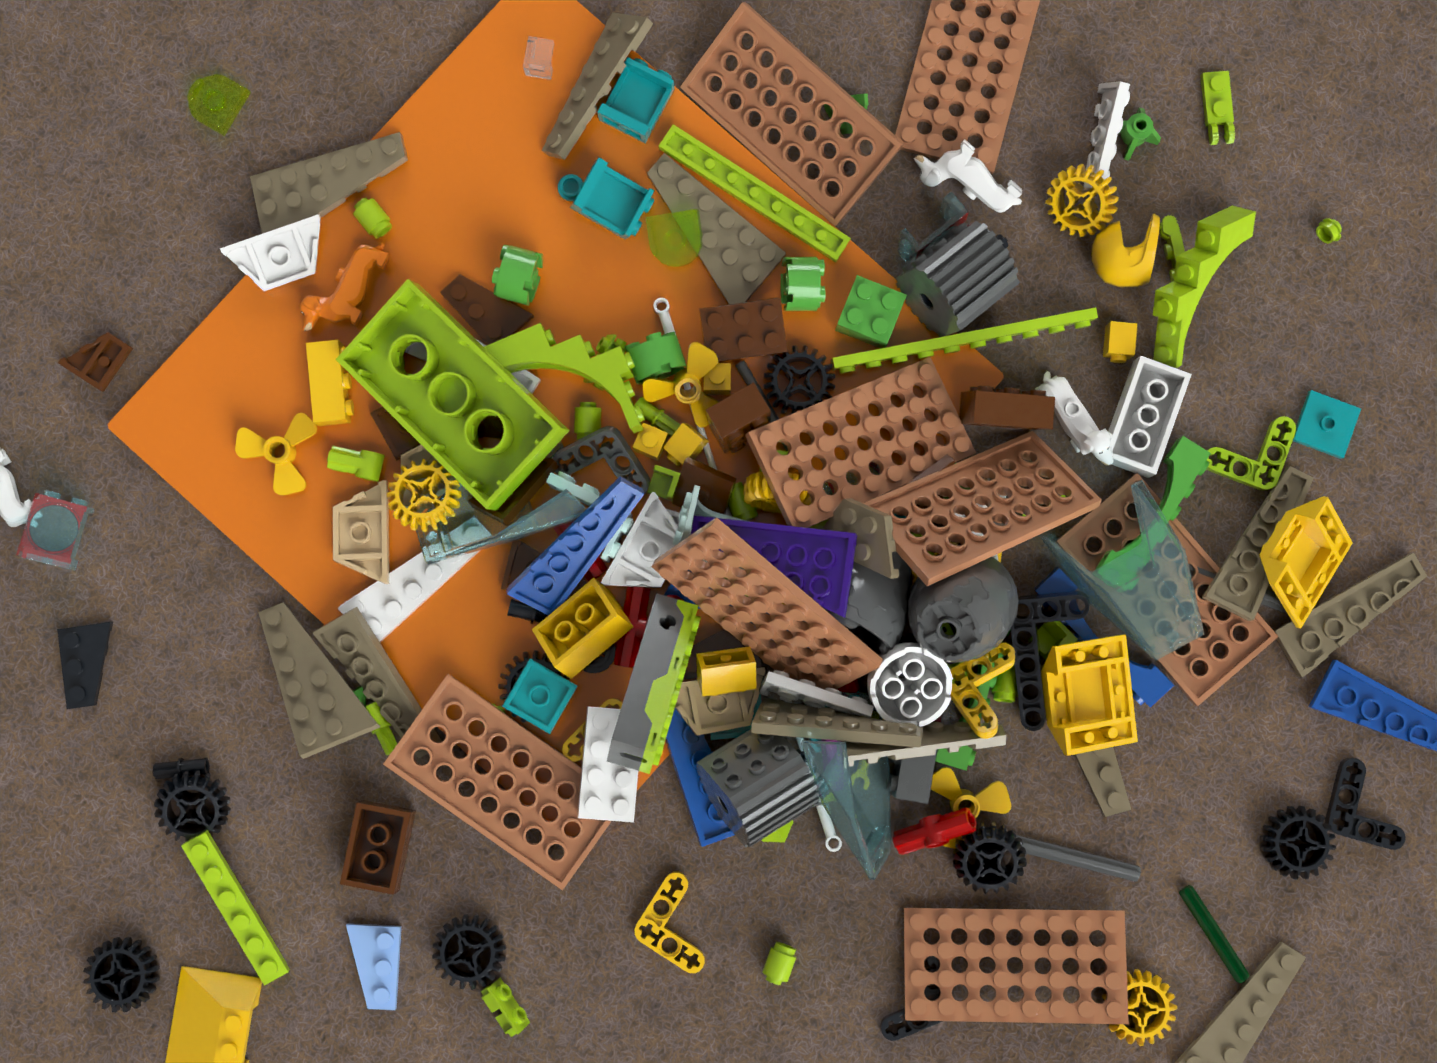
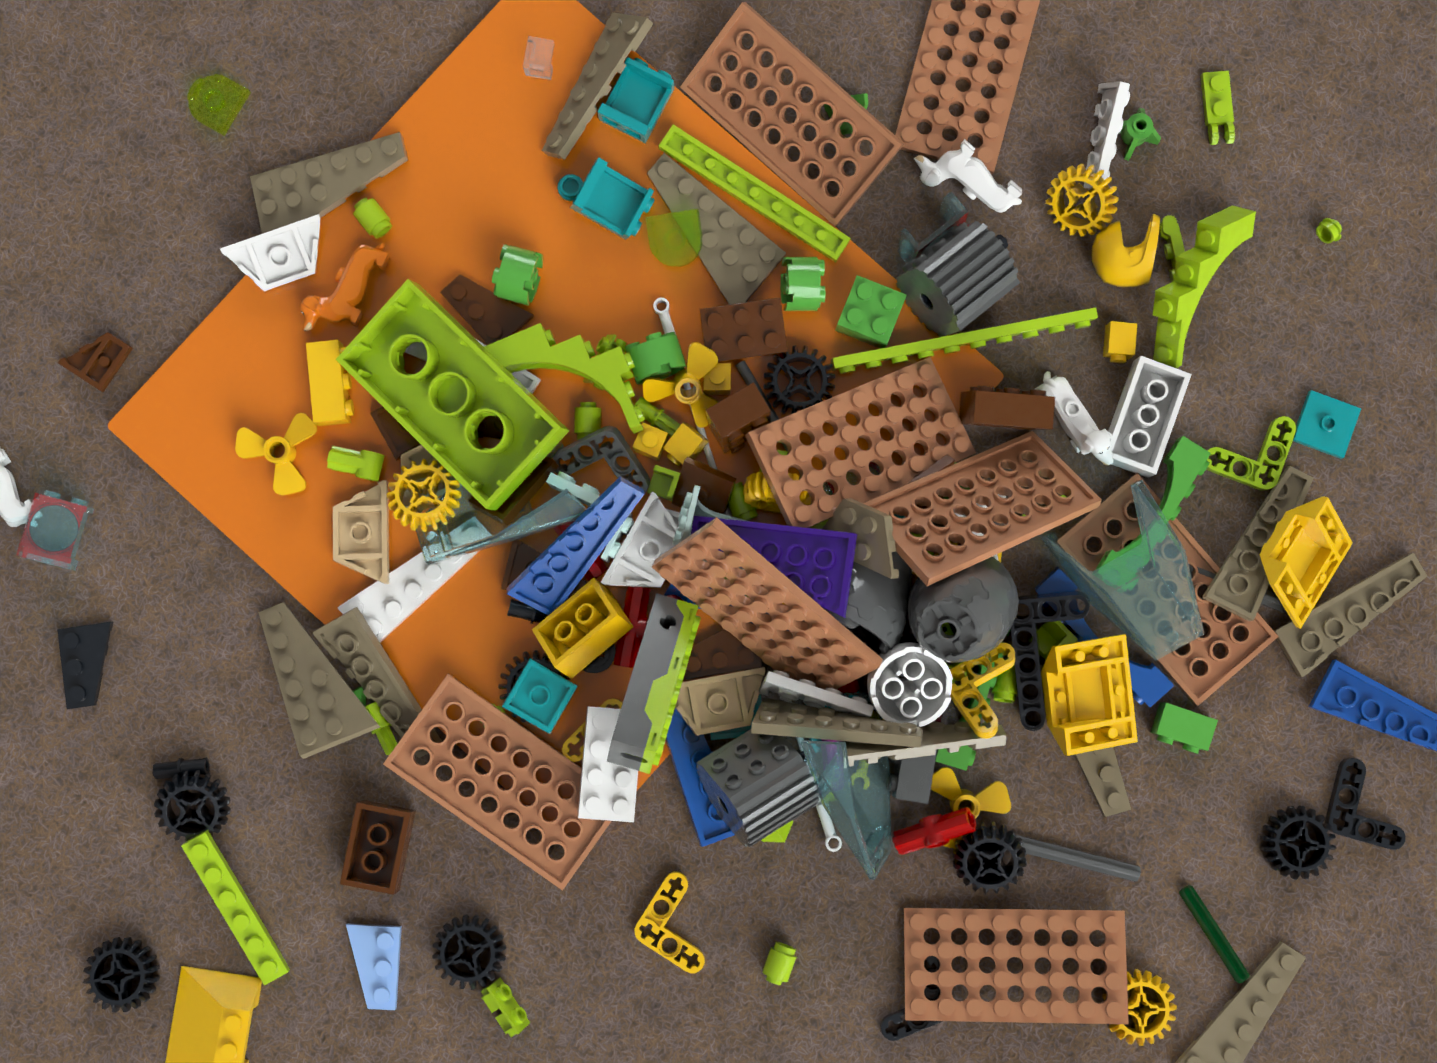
yellow brick [696,647,757,696] -> none
none -> bright green brick [1150,702,1218,754]

